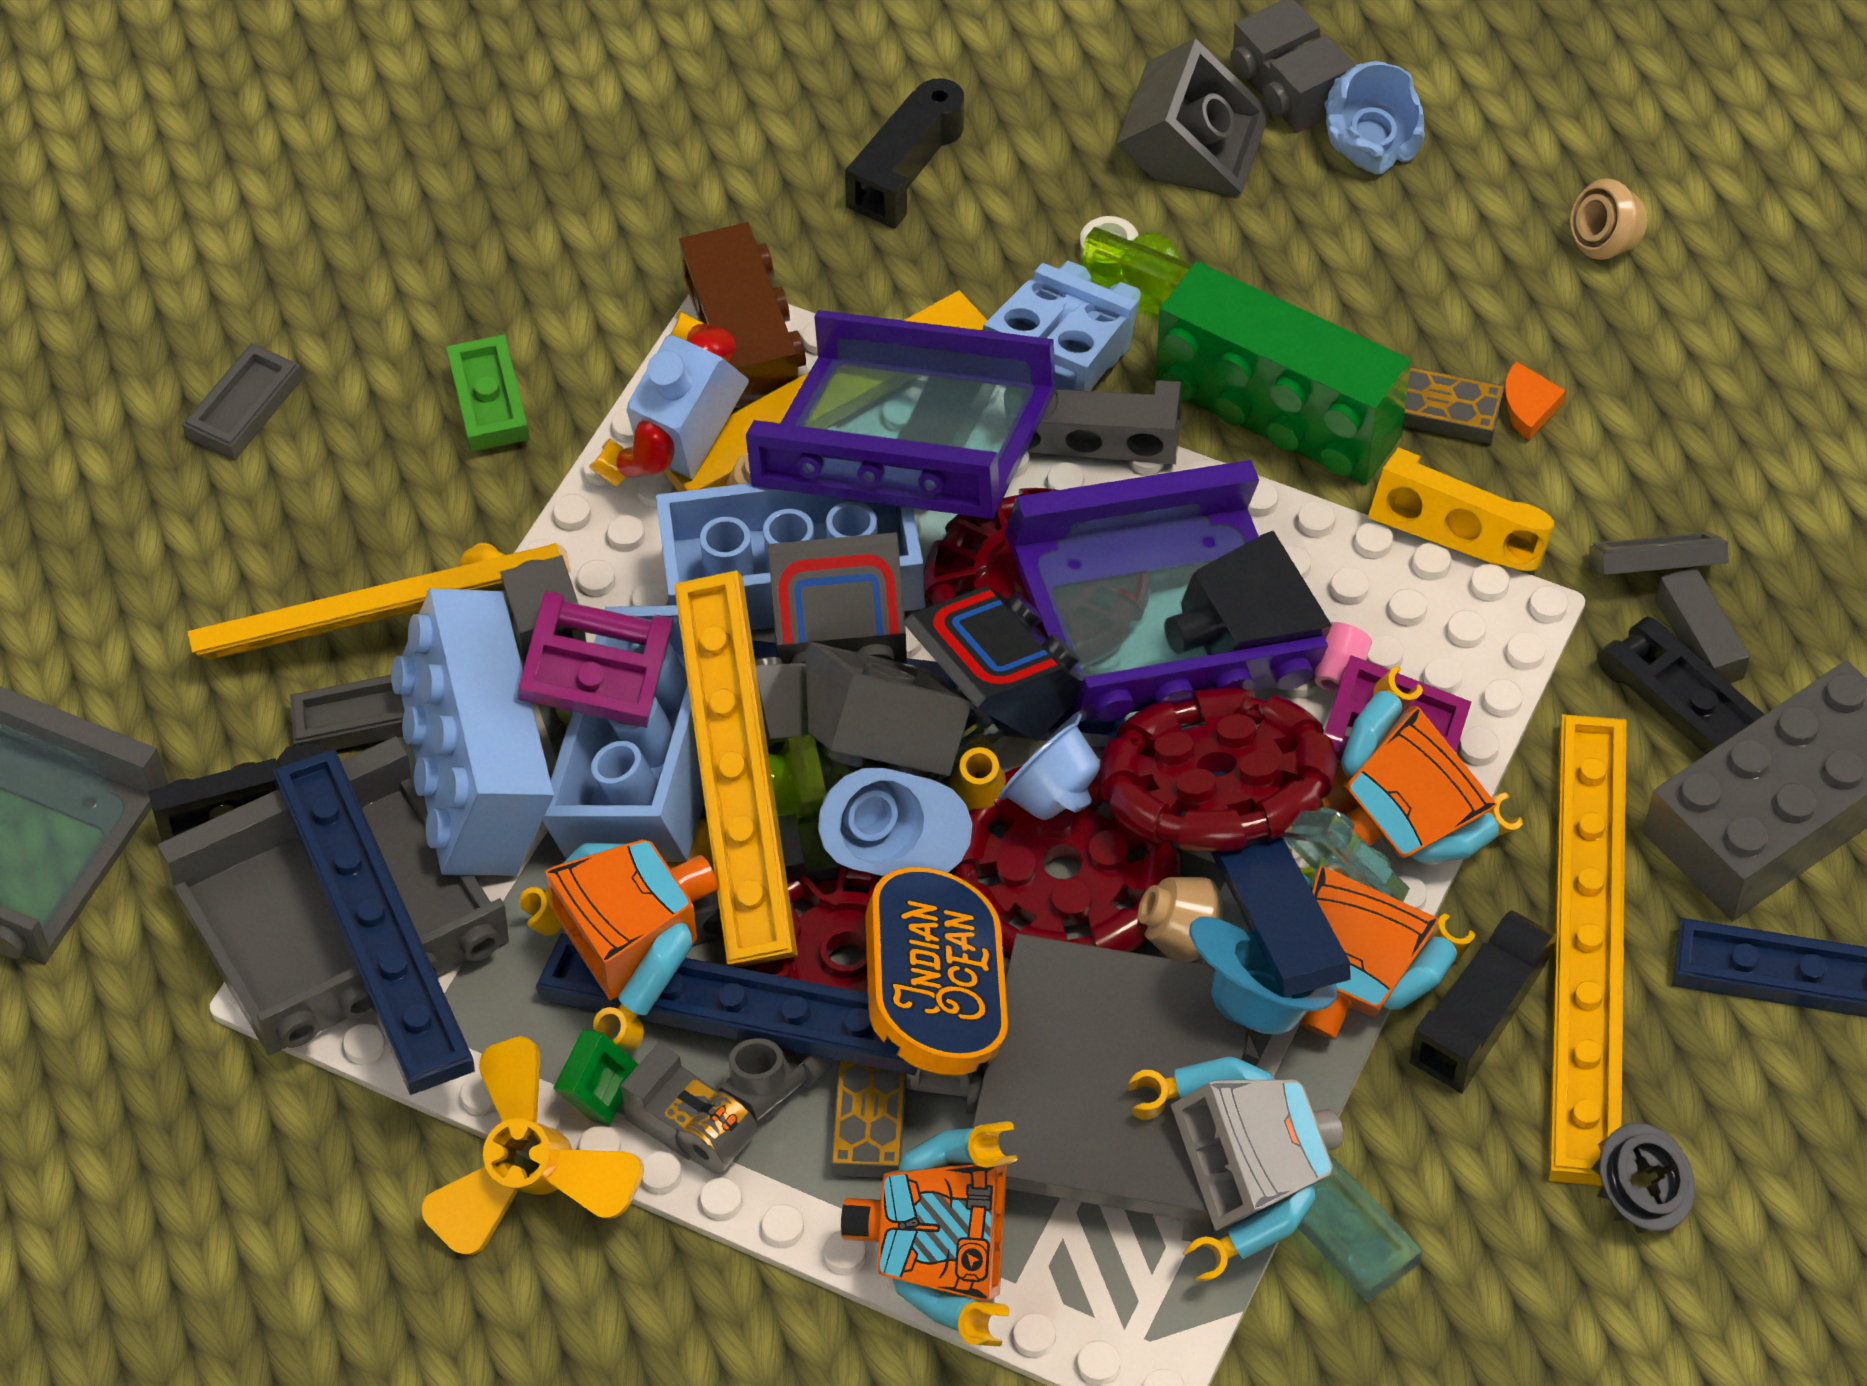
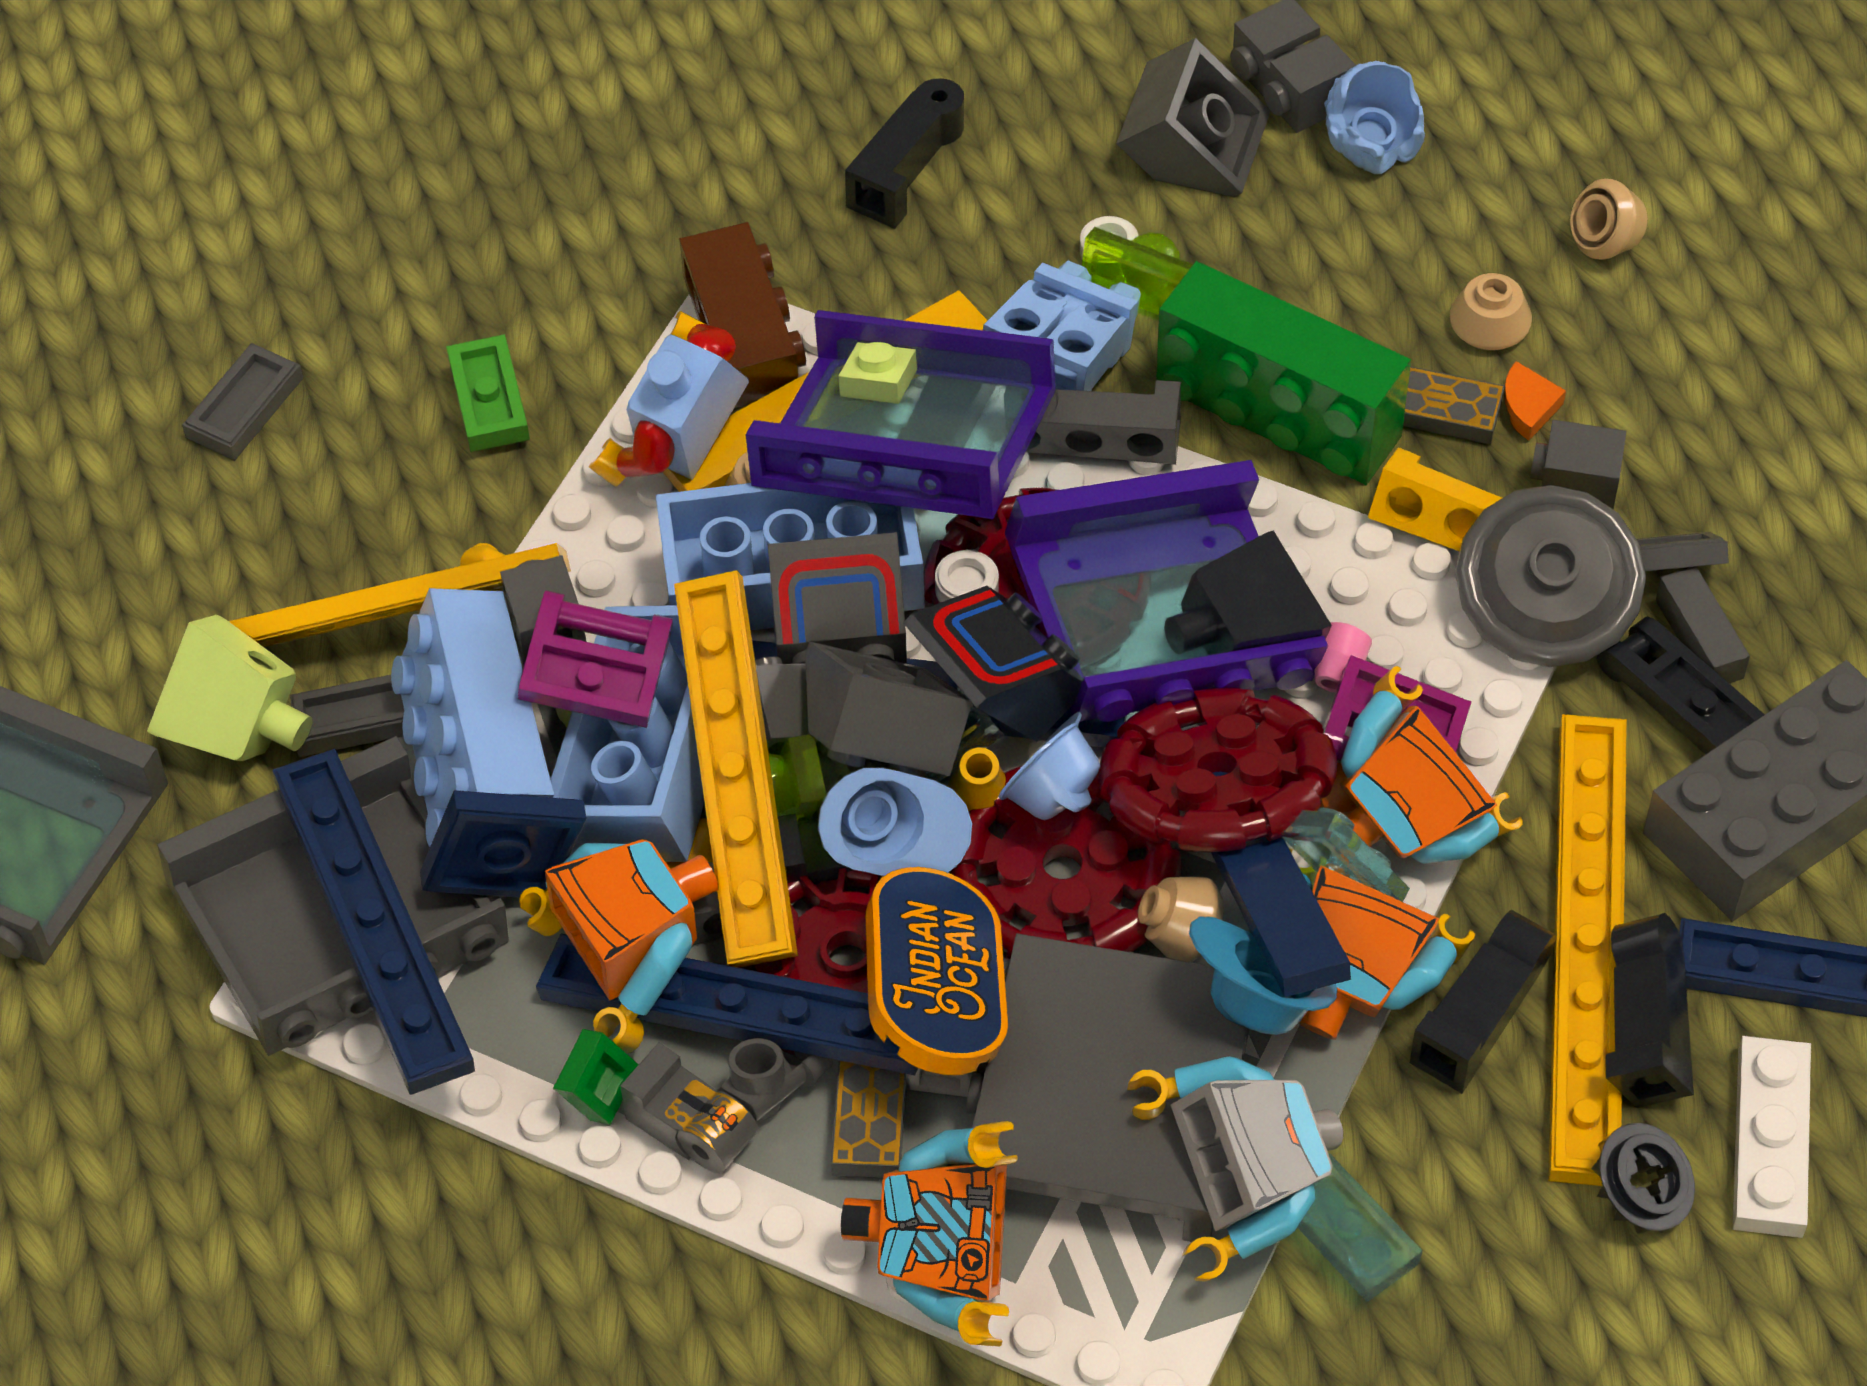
black hinge [148,742,326,842] -> none
yellow piece [421,1036,644,1255] -> none
none -> yellowish green torso [147,615,313,761]
none -> dark blue tile [420,790,587,897]
none -> yellowish green plate [838,342,917,404]
none -> white tile [935,550,999,603]
none -> tan cone [1450,273,1532,351]
none -> dark grey piece [1455,485,1646,667]
none -> dark grey brick [1530,420,1626,509]
none -> black leg [1606,913,1694,1108]
none -> white plate [1733,1036,1811,1238]

